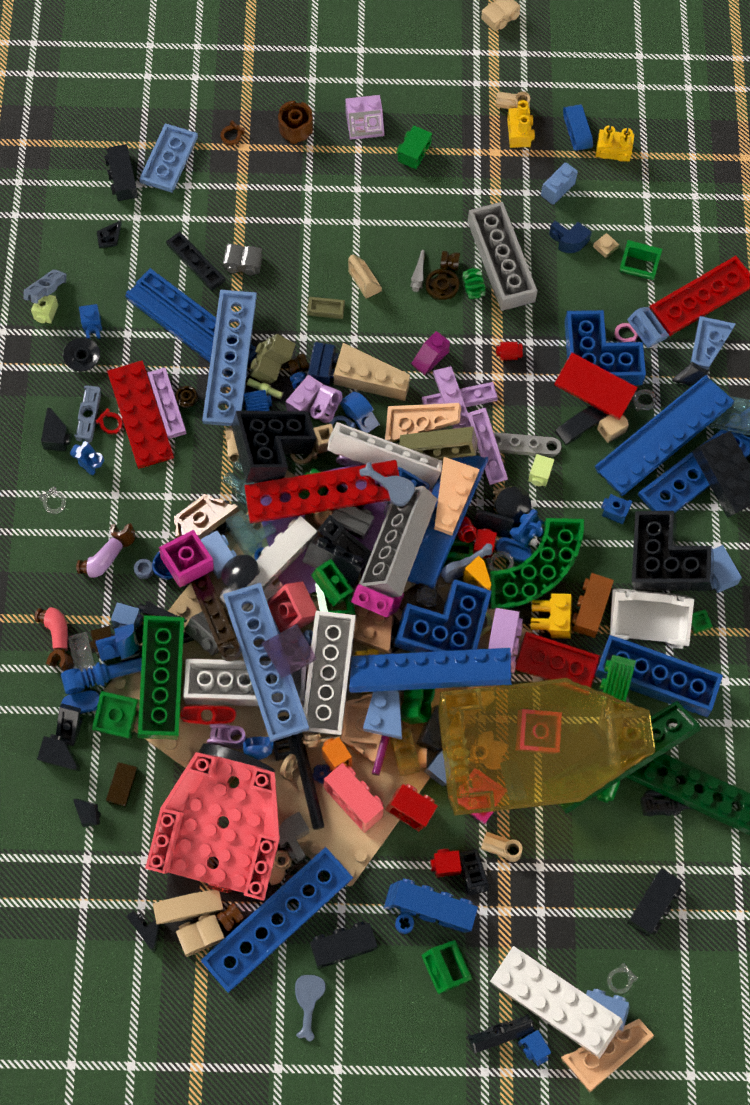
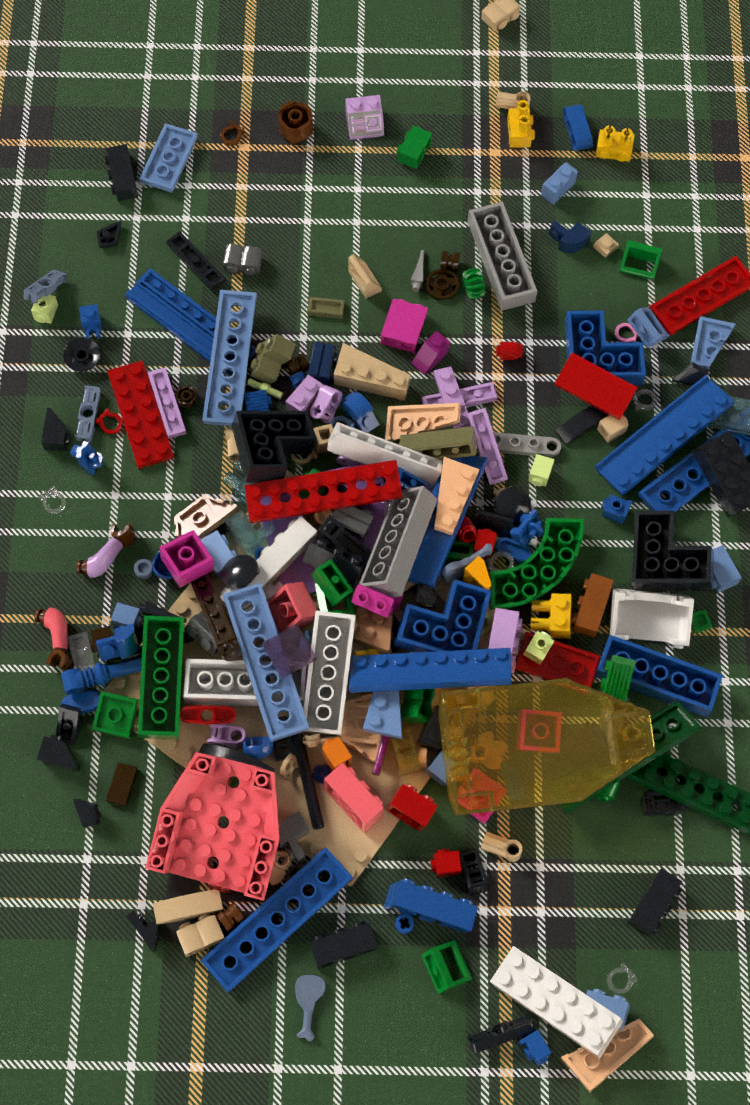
sand blue piece [360,462,415,506] -> none
none -> dark pink panel [380,298,428,353]
none -> yellowish green brick [523,631,554,665]

